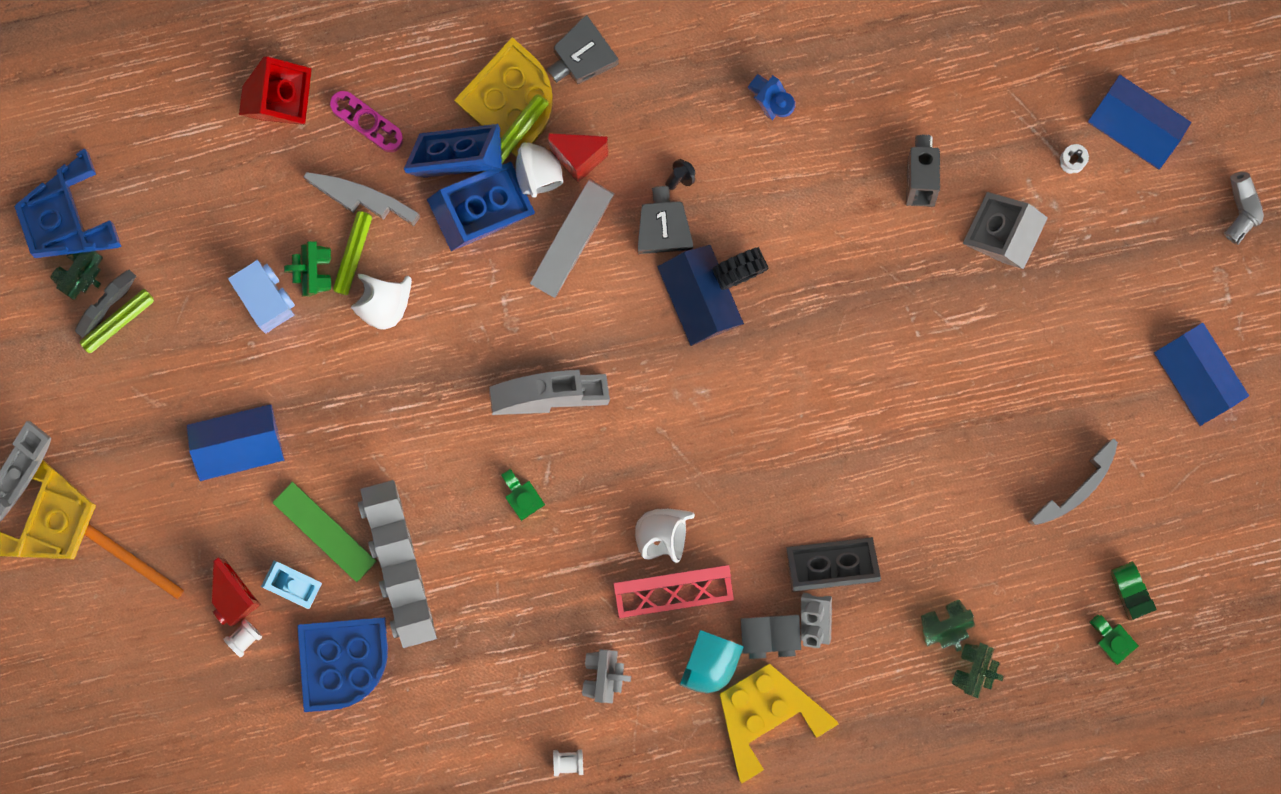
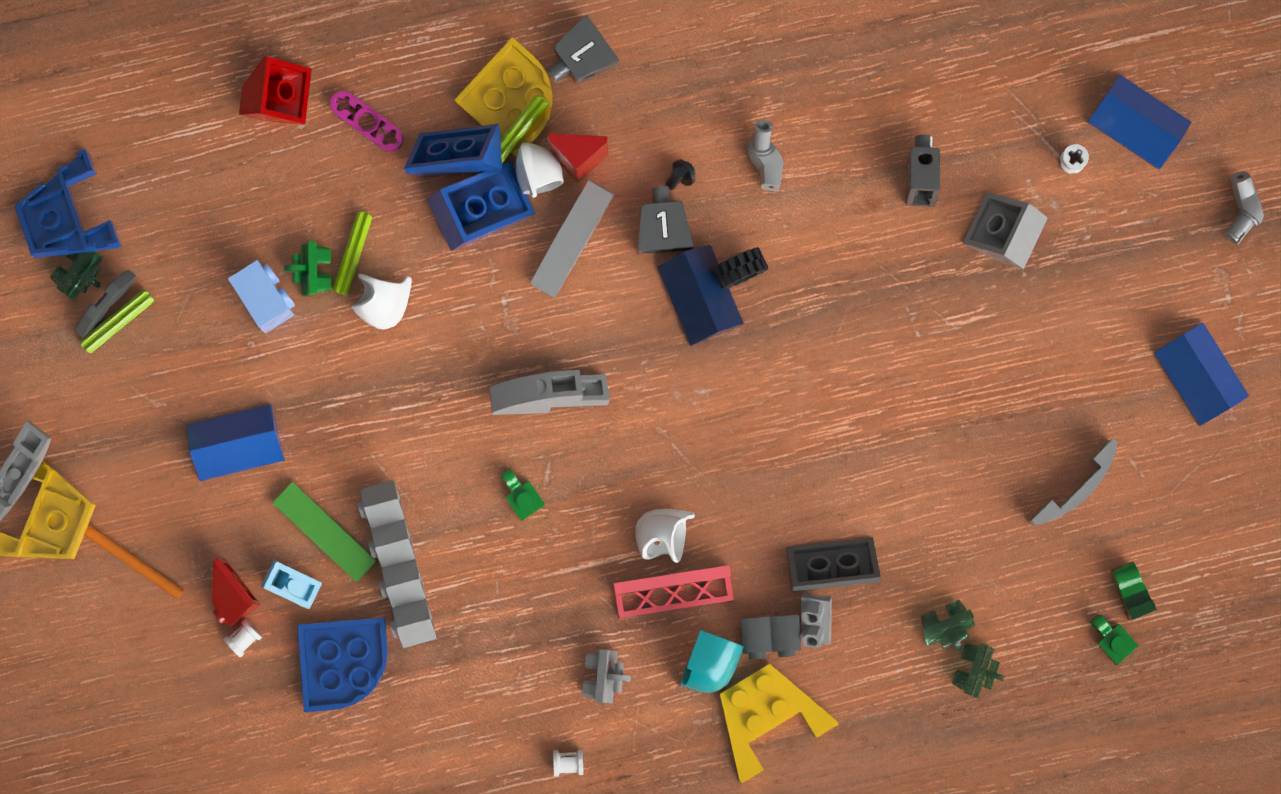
light grey slope [304,172,420,226] -> none
blue hips [748,74,796,120] -> none
none -> light grey arm [747,120,784,191]

